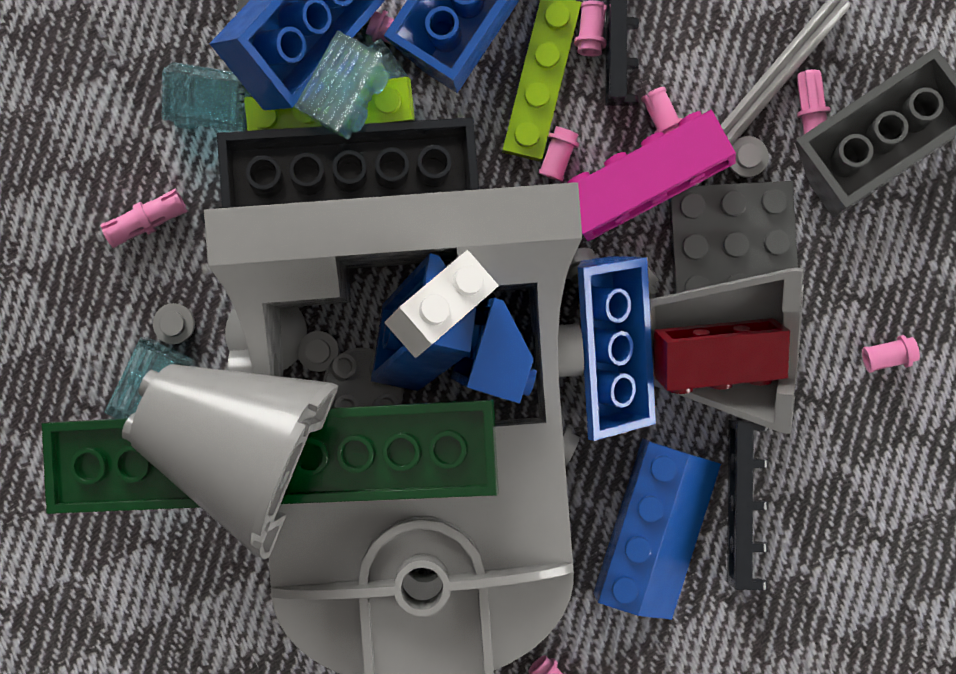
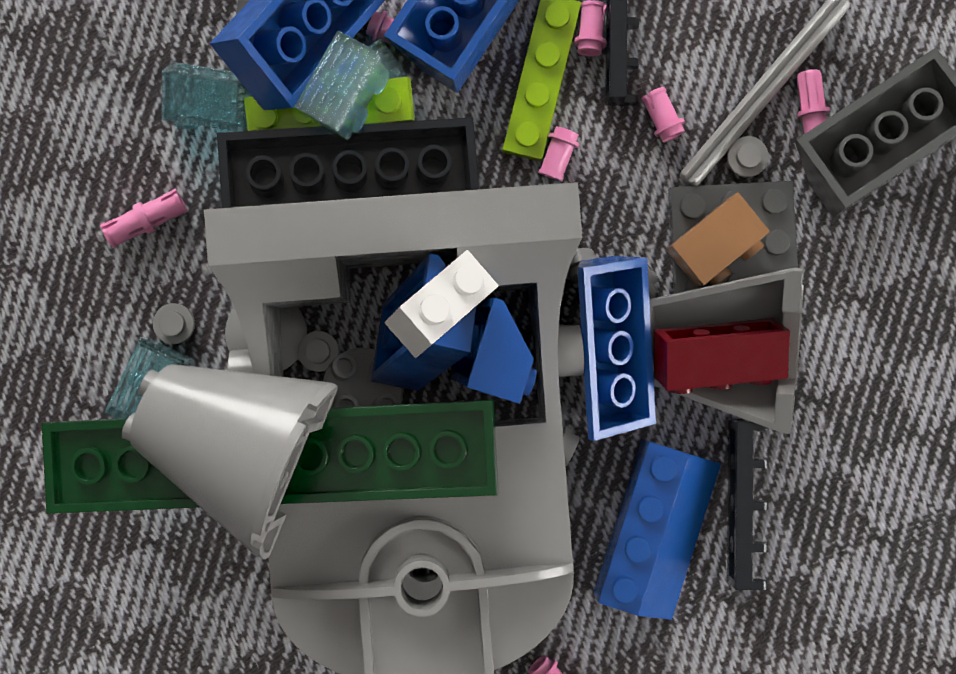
dark pink brick [567,109,736,242] -> none
bright pink pin [862,335,920,373] -> none
none -> medium nougat brick [665,192,770,288]

